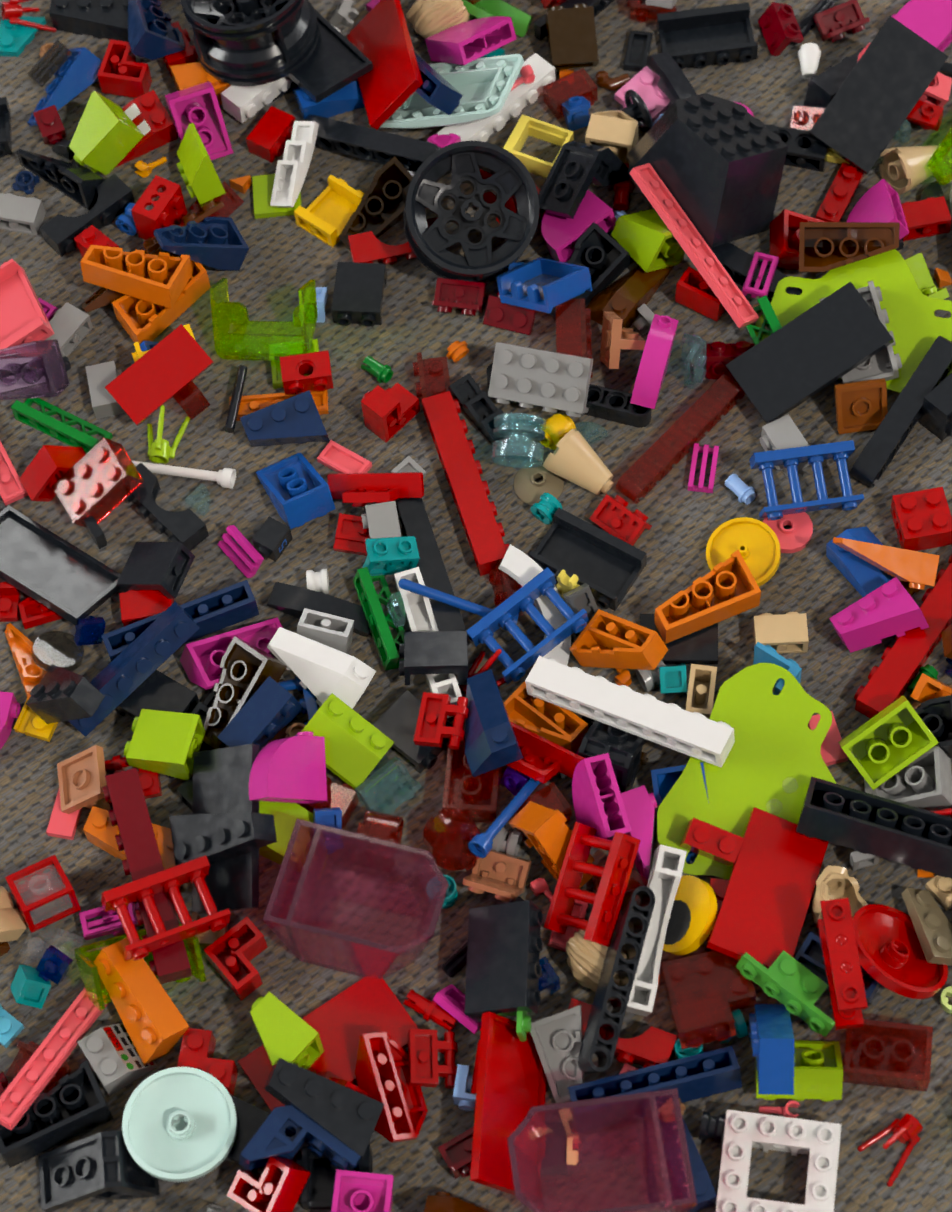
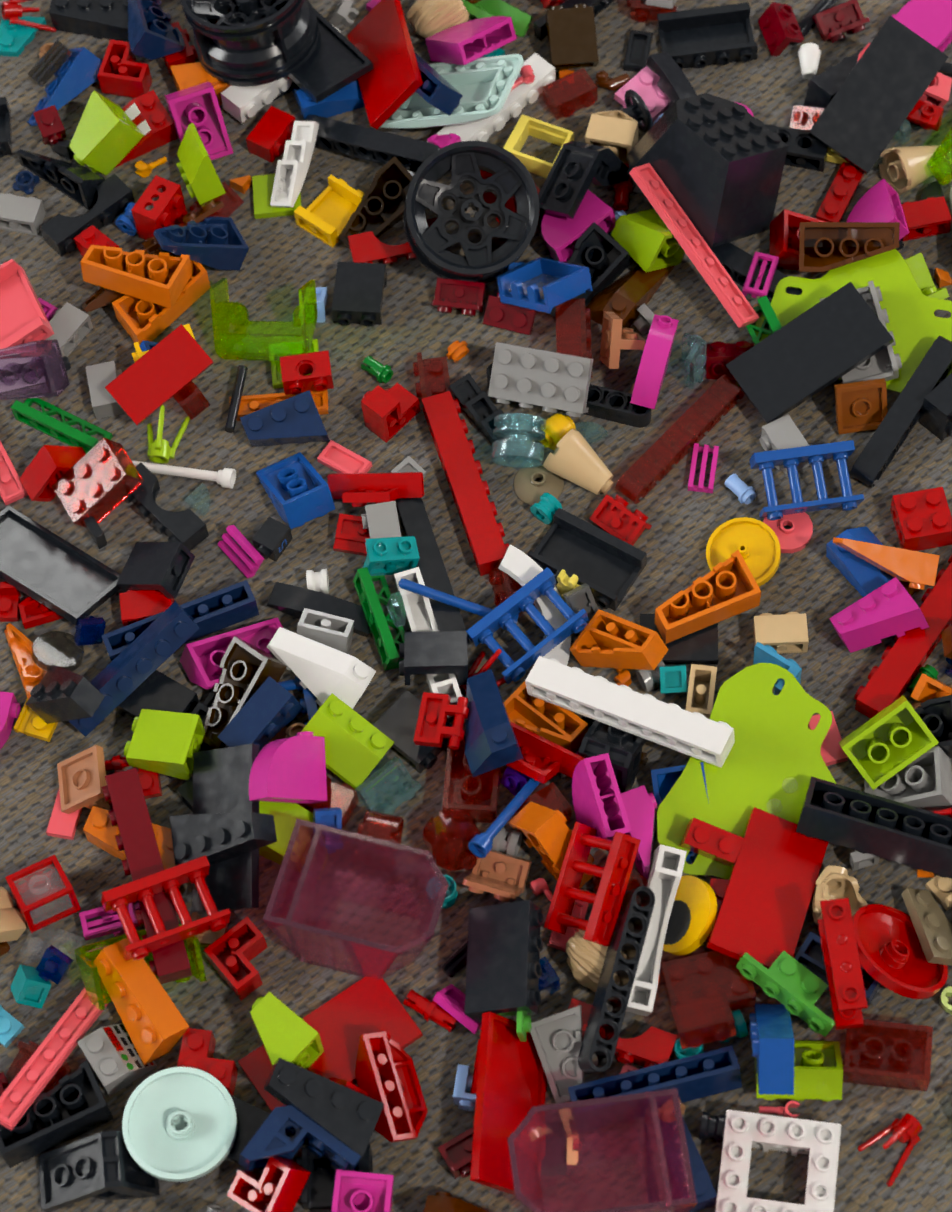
red plate [408,1029,458,1089] -> none
blue bracket [561,96,591,131] -> none
red brick [675,267,726,321] -> none

